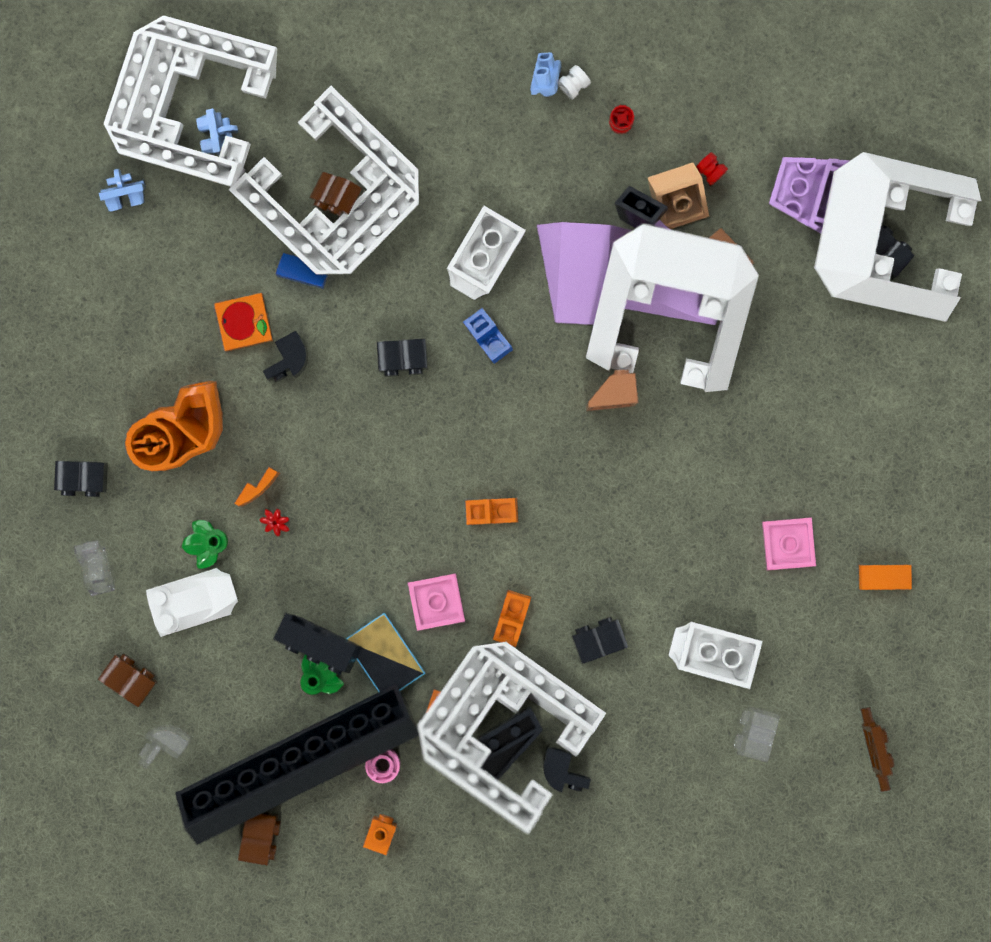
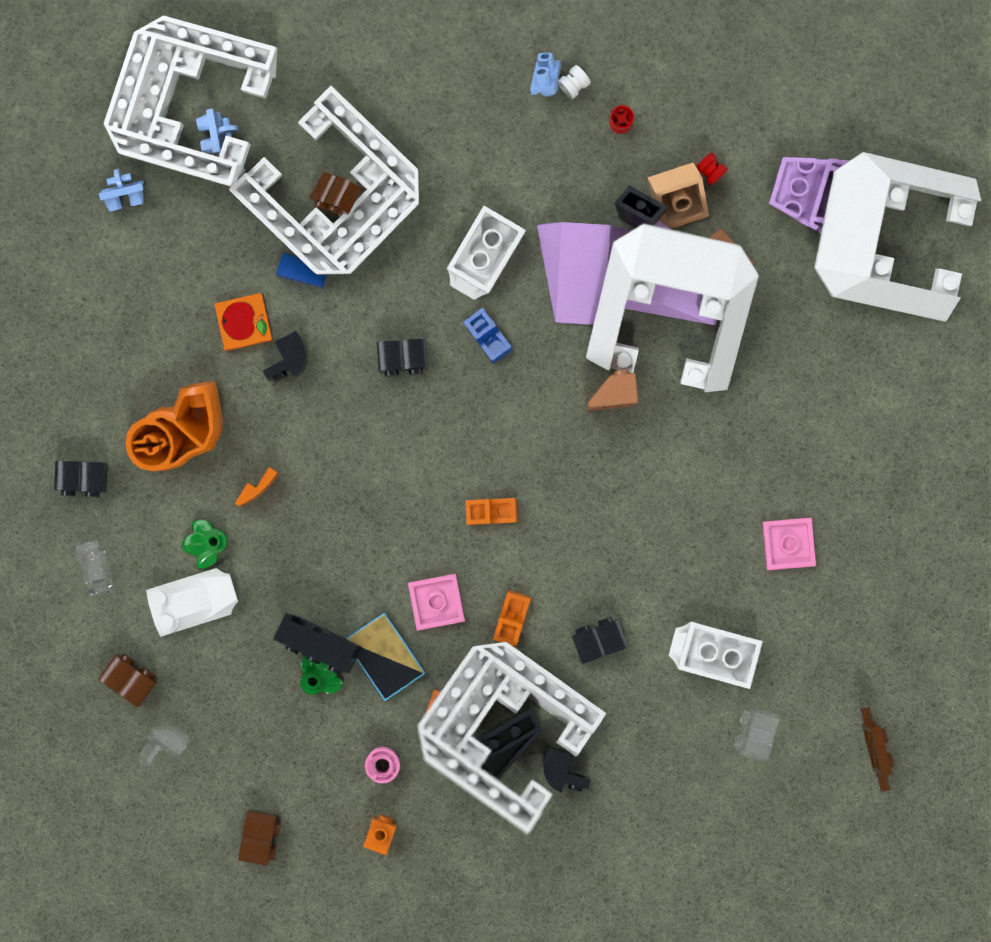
black brick [175,684,419,845] -> none
red plant [259,509,289,537] -> none
orange slope [859,565,912,590] -> none
black brick [875,225,914,280] -> none

